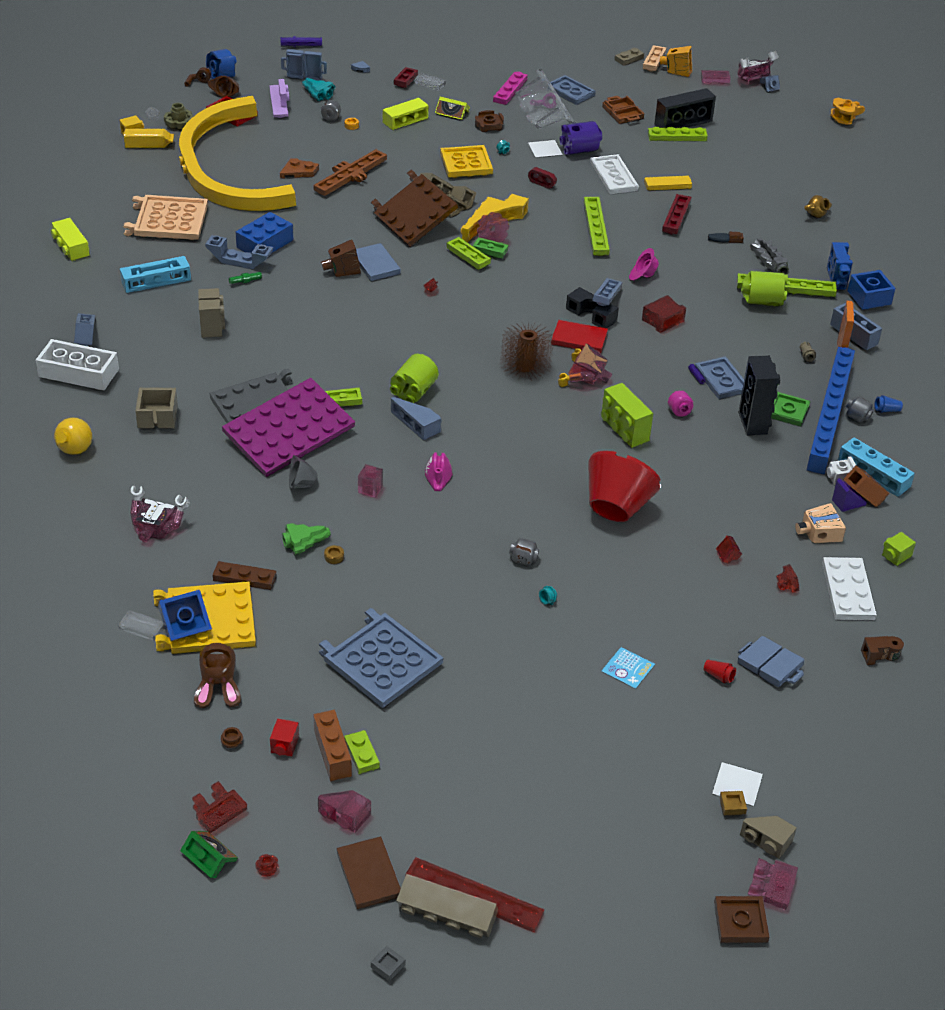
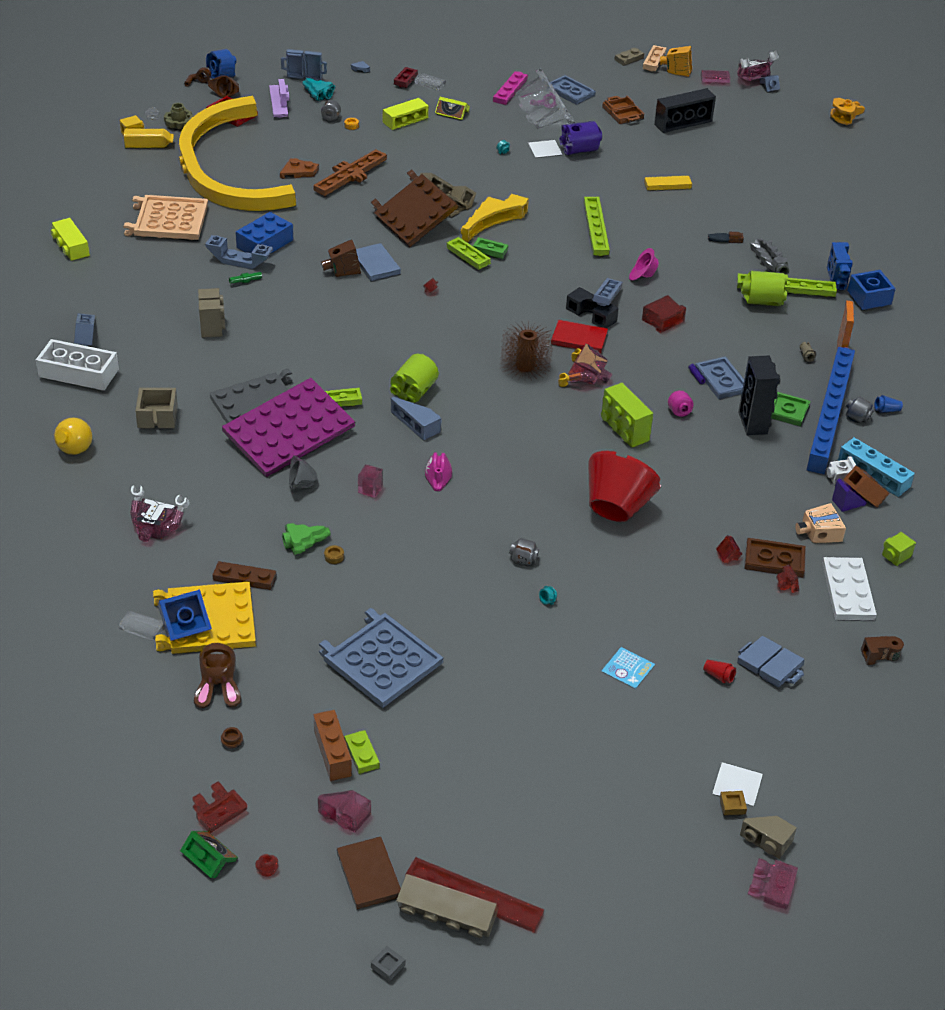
medium azure brick [120,256,191,293] -> none
red brick [270,718,299,757] -> none
dark purple pin [280,36,322,47] -> none
yellow plate [440,145,493,178] -> none
reddish brown plate [475,110,504,132] -> none
clear pink plant [477,212,510,242] -> none
dark red plate [528,167,557,189] -> none
white tile [590,154,639,194] -> none
lime plate [648,127,708,141] -> none
dark red plate [662,194,692,234] -> none
reddish brown plate [714,896,770,943] -> none
pearl gold piece [804,195,832,218] -> none
sand blue brick [830,303,882,350] -> none
none -> reddish brown tile [744,538,806,578]

